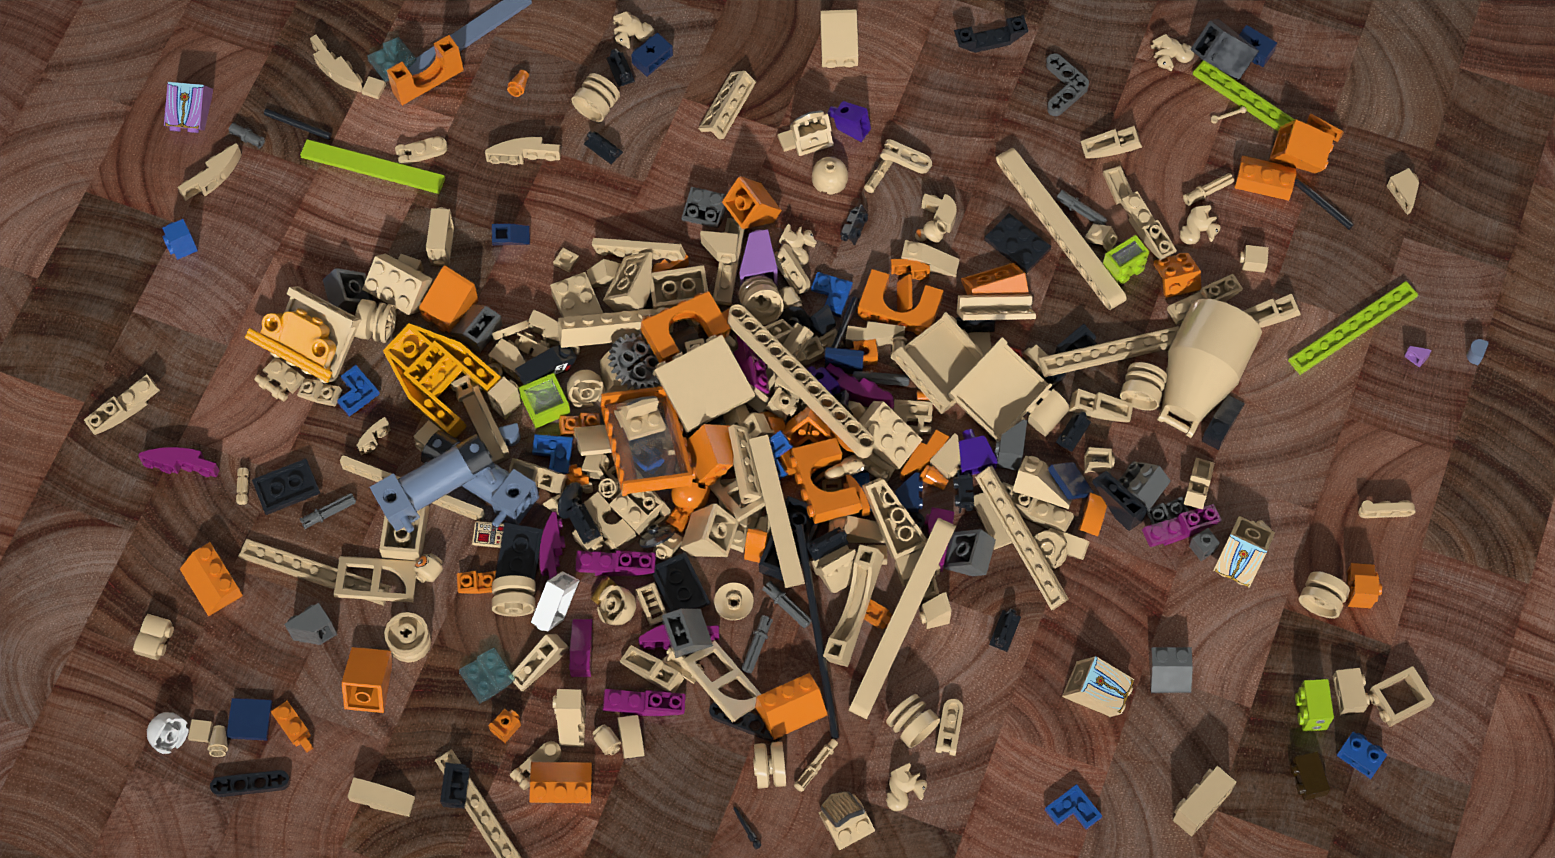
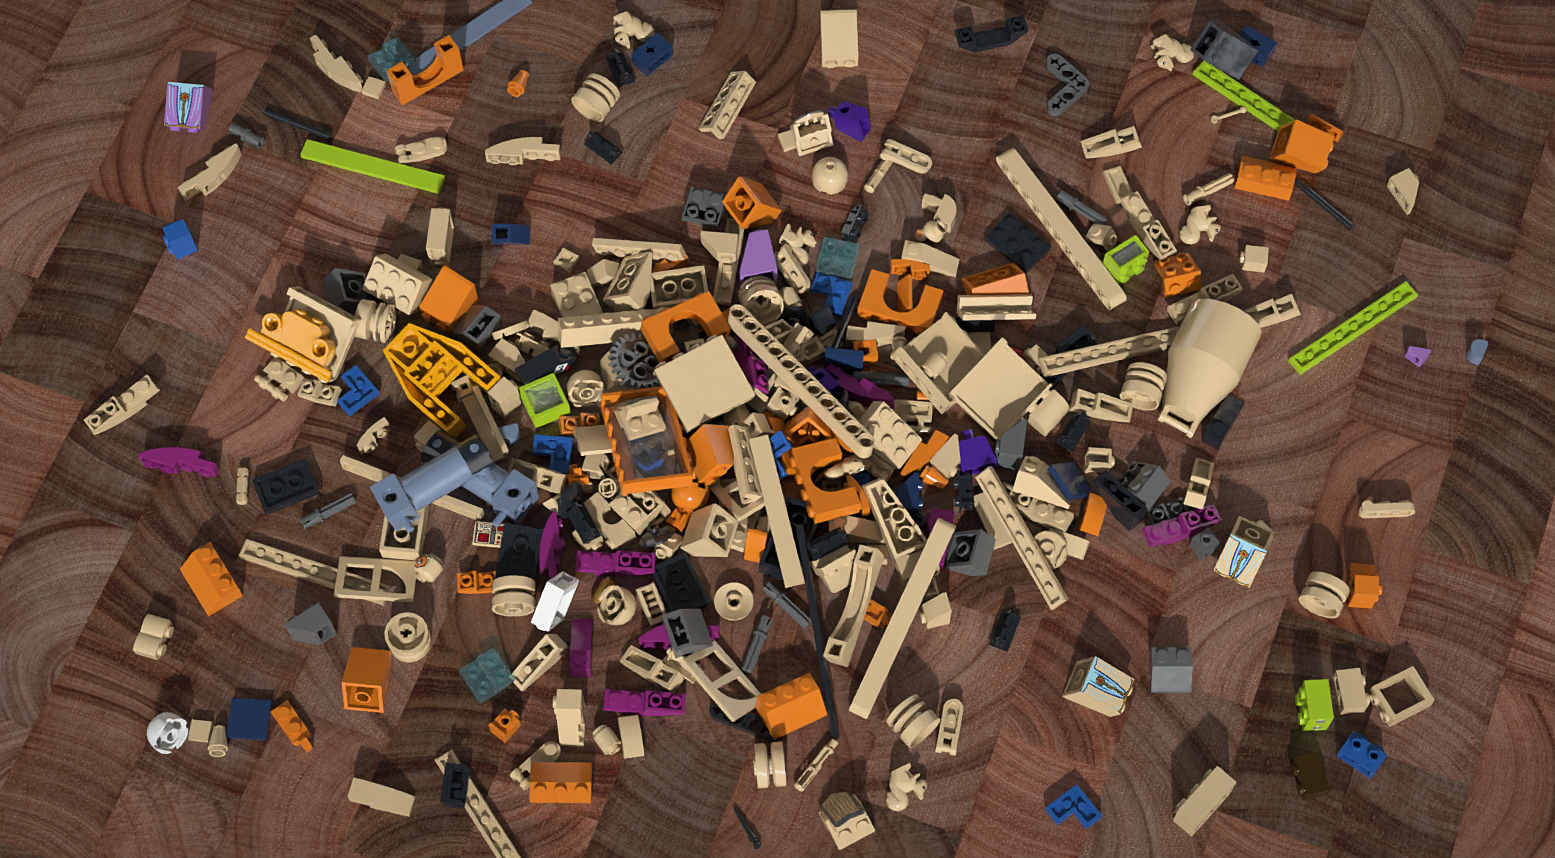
black beam [210,770,291,797] -> none
none -> clear light blue slope [815,237,860,279]
none -> tan brick [920,351,948,380]

